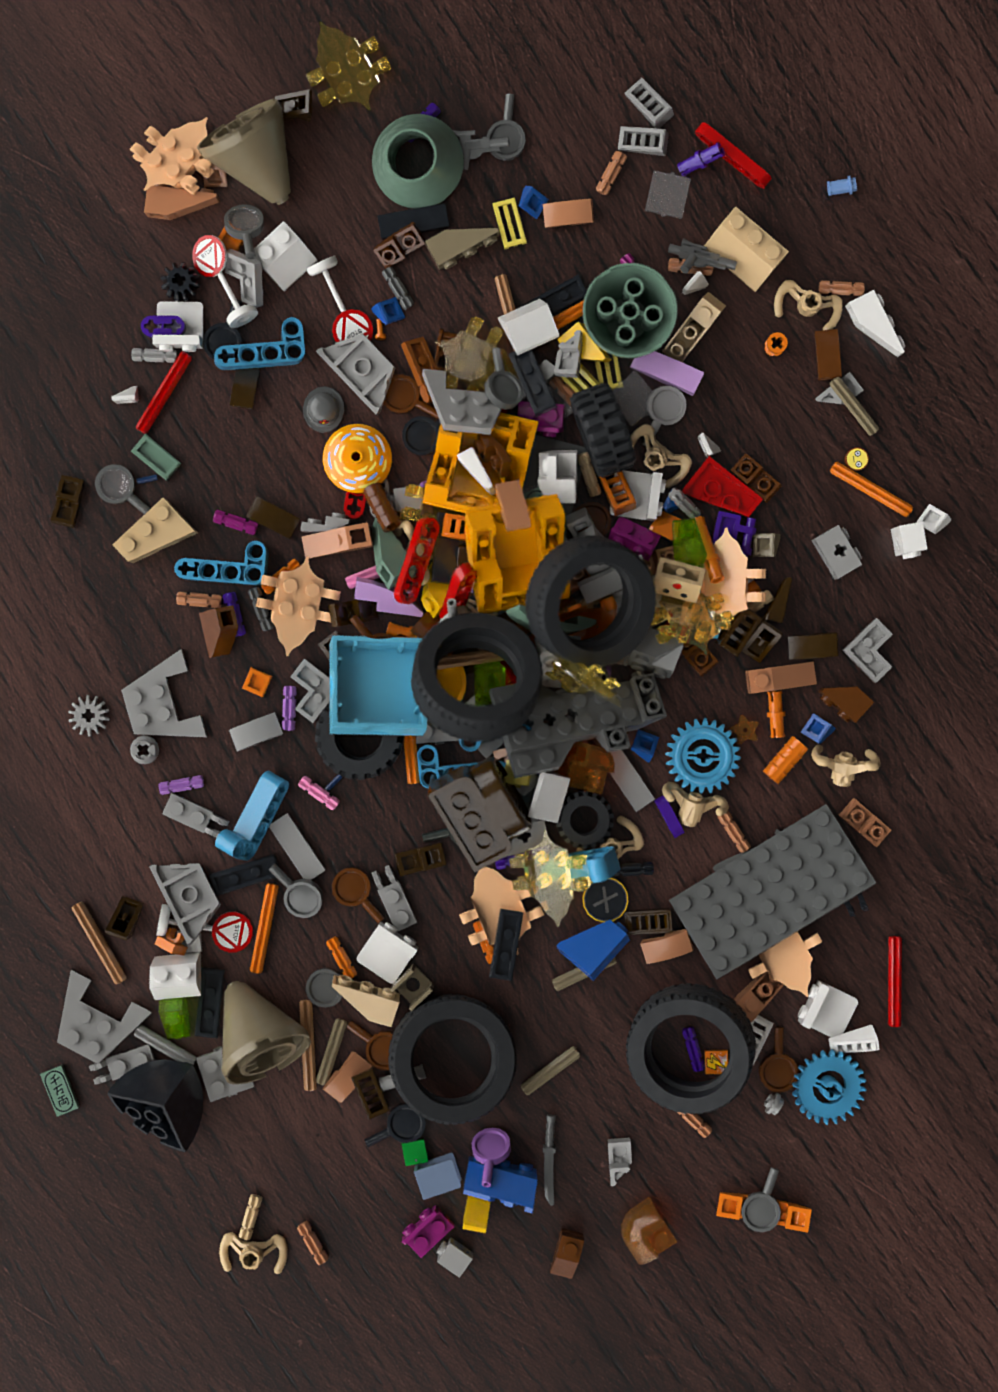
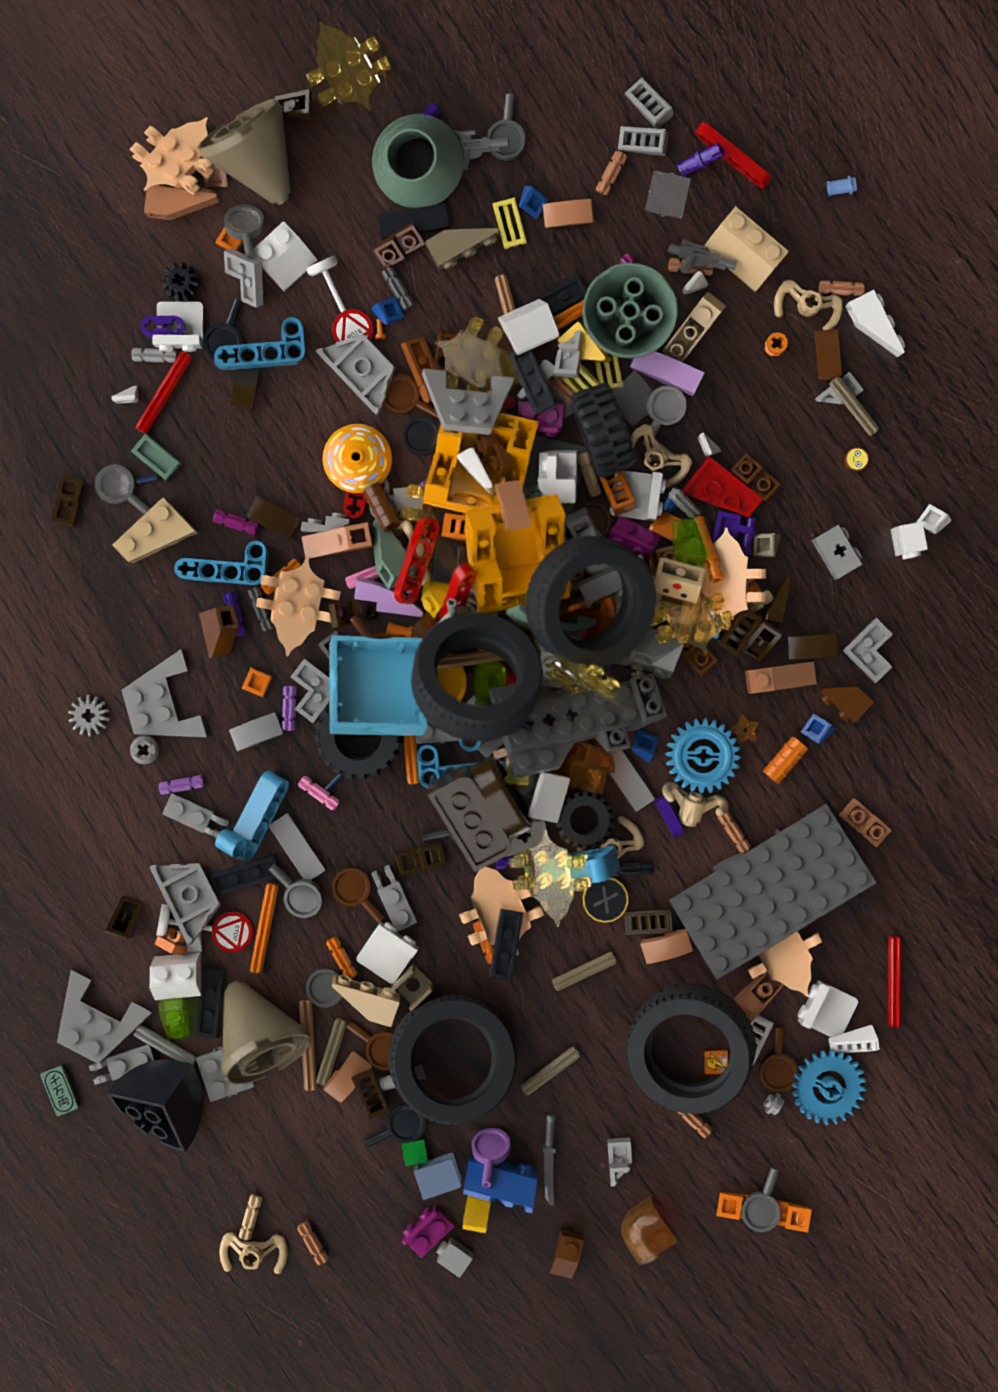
medium nougat axle [72,902,126,985] -> none
nougat axle [176,591,222,608] -> none
white piece [192,235,258,328] -> none
dark grey hat [303,386,344,433] -> none
dark grey piece [485,348,524,410] -> none
blue slope [556,920,630,981] -> none
dark purple axle [682,1026,705,1072] -> none
orange pin [767,690,786,738] -> none
tan piece [811,745,881,787] -> none
orange axle [830,462,913,517] -> none

